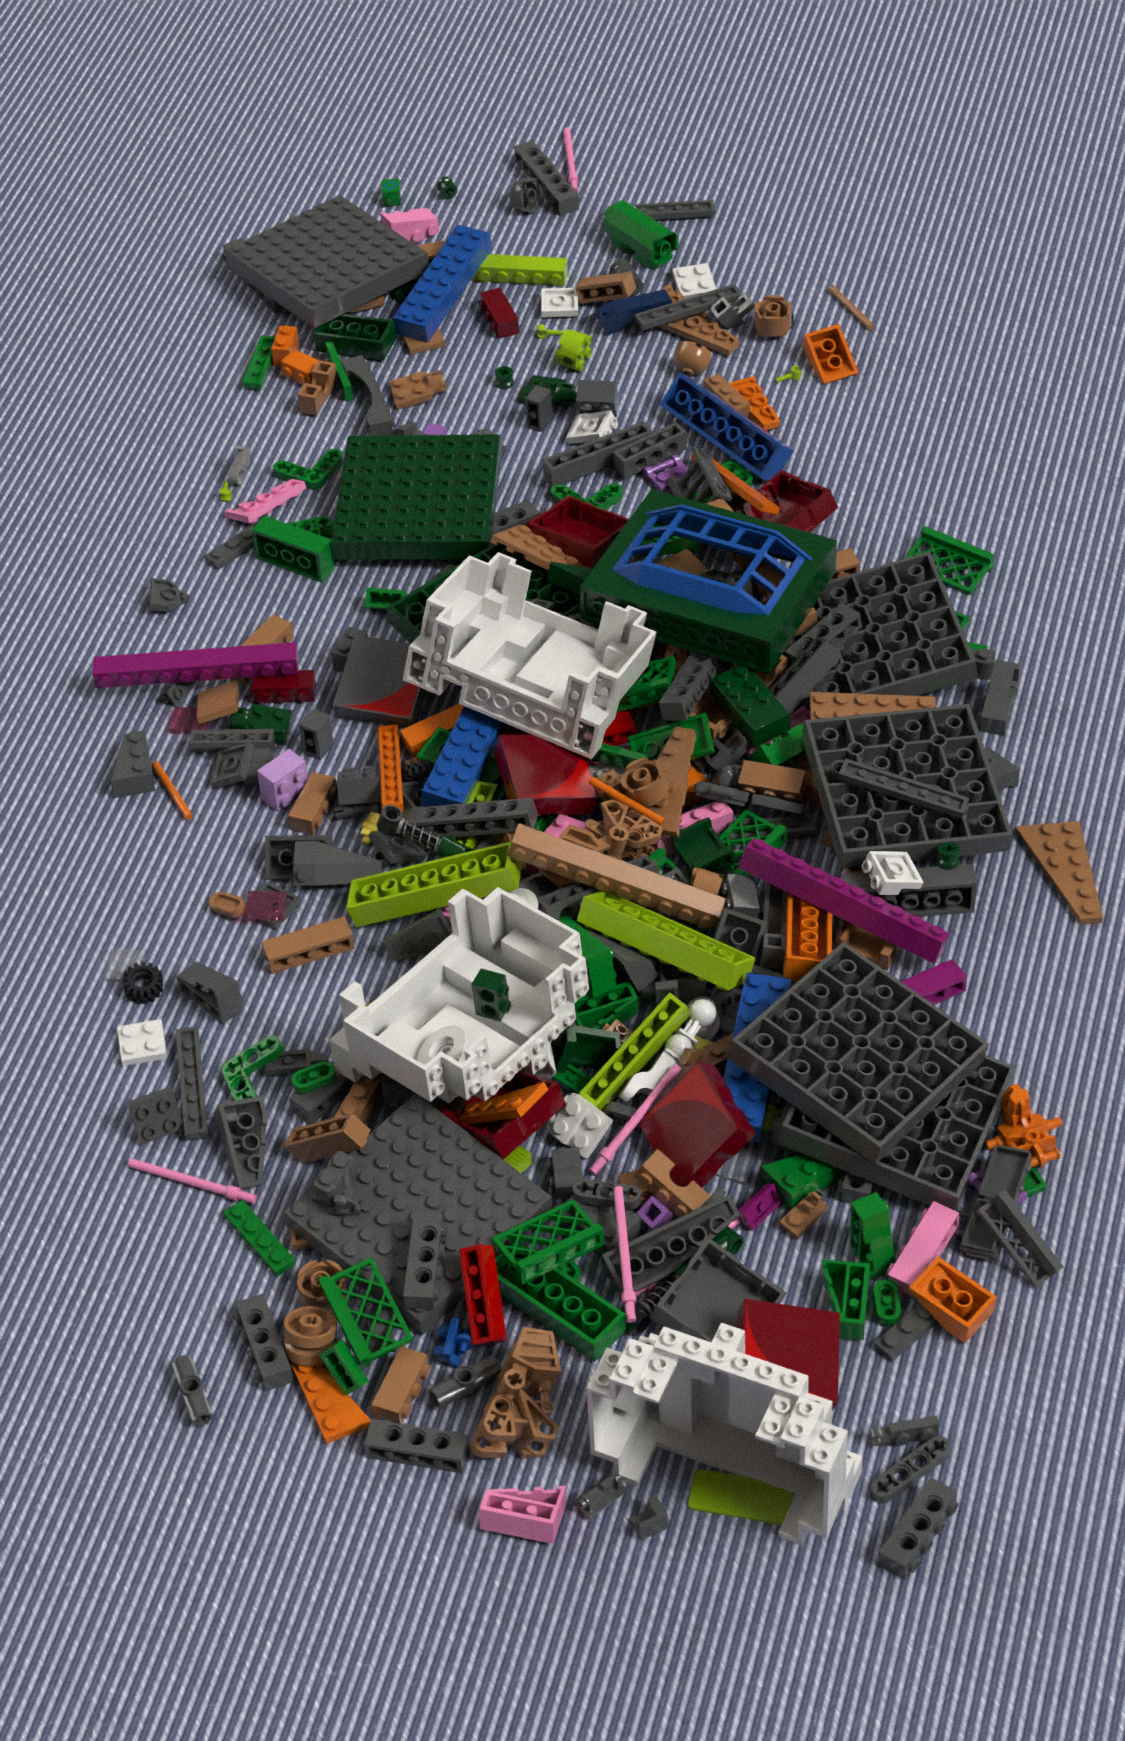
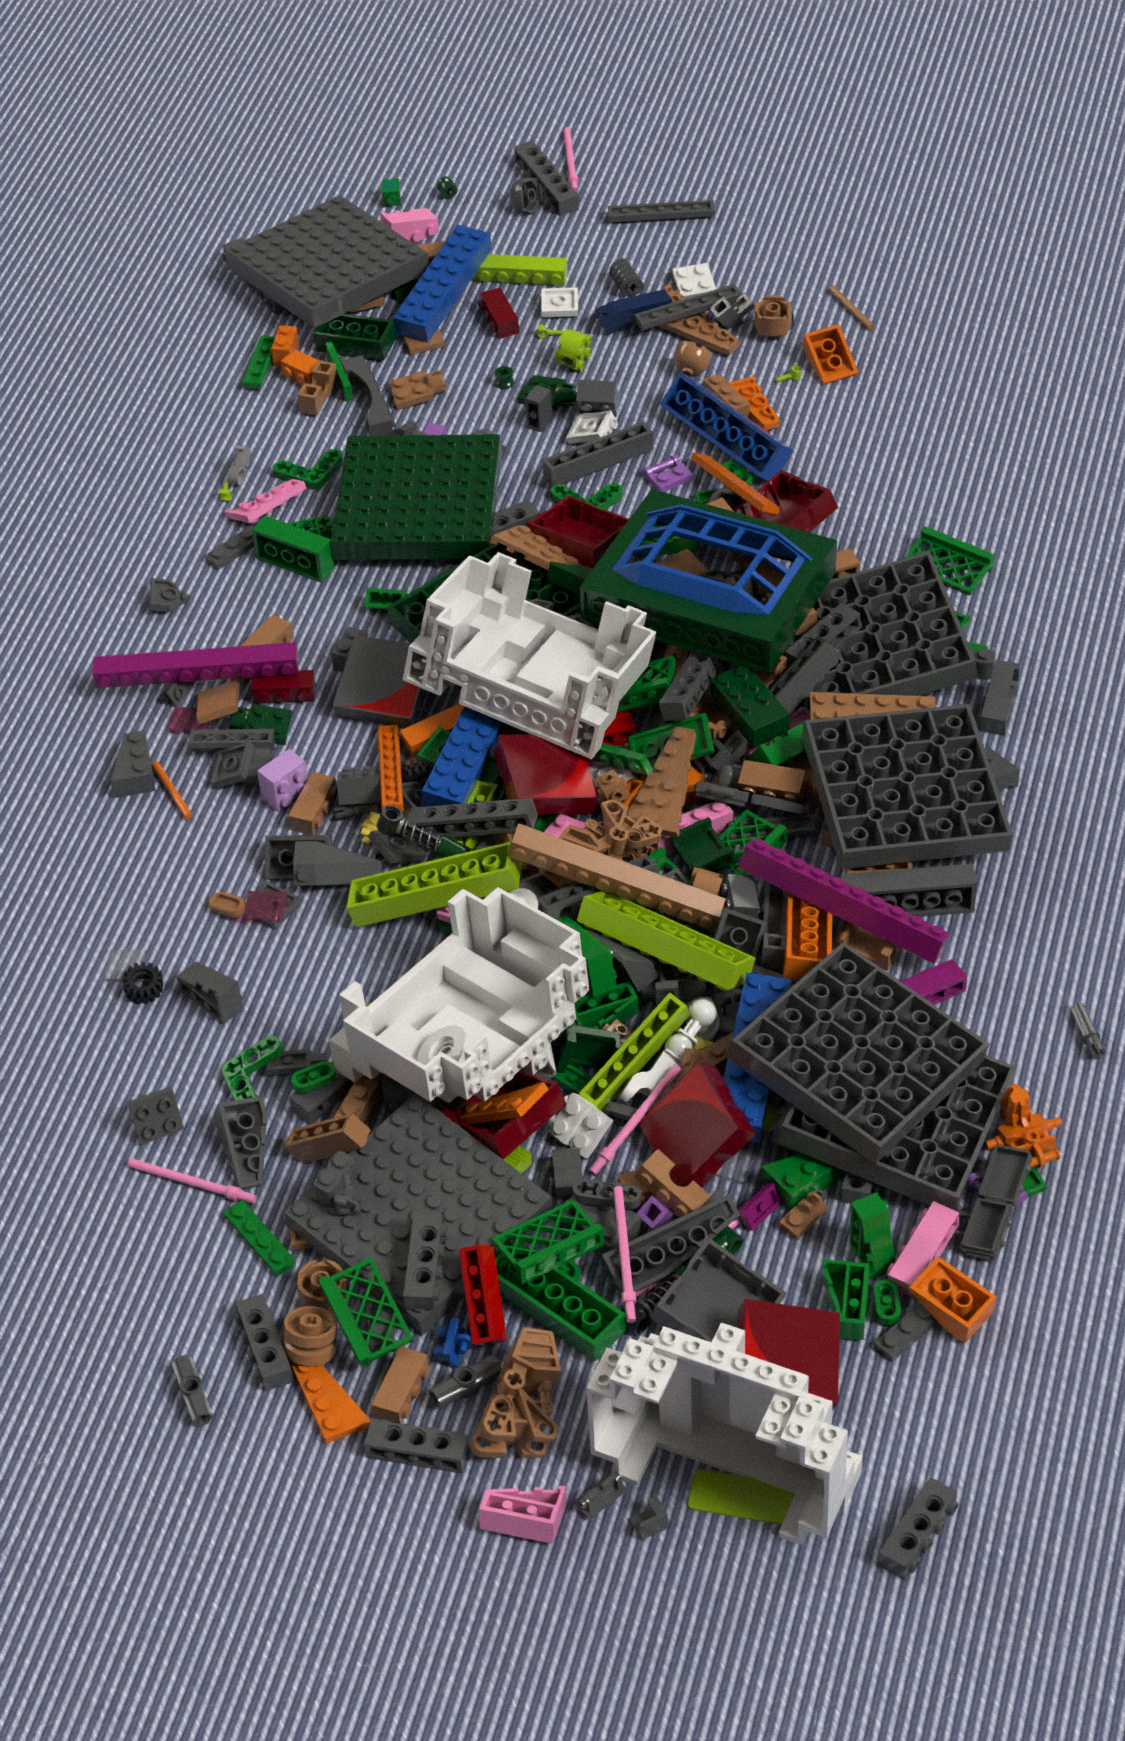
white plate [117,1019,167,1066] -> none
dark grey plate [175,1026,209,1140] -> none
medium nougat brick [261,916,355,974] -> none
dark grey brick [299,709,334,761] -> none
green brick [319,1339,369,1396] -> none
dark grey wing [383,908,452,961] -> none
dark green brick [471,968,511,1022] -> none
medium nougat brick [575,272,636,304] -> none
orange bar [588,777,665,826] -> none
green brick [604,200,679,269] -> none
dark grey brick [613,422,687,480] -> none
medium nougat brick [620,758,669,808] -> none
dark grey fence [667,446,732,504] -> none
dark grey plate [838,758,969,819] -> none
white plate [862,851,924,895] -> none
dark grey plate [870,1415,939,1446] -> none
dark grey beam [871,1436,950,1504] -> none
dark green wheel [938,843,959,869] -> none
dark grey fence [976,1189,1064,1289] -> none
medium nougat wing [1015,821,1103,925] -> none
none -> dark grey axle [1071,1002,1106,1059]

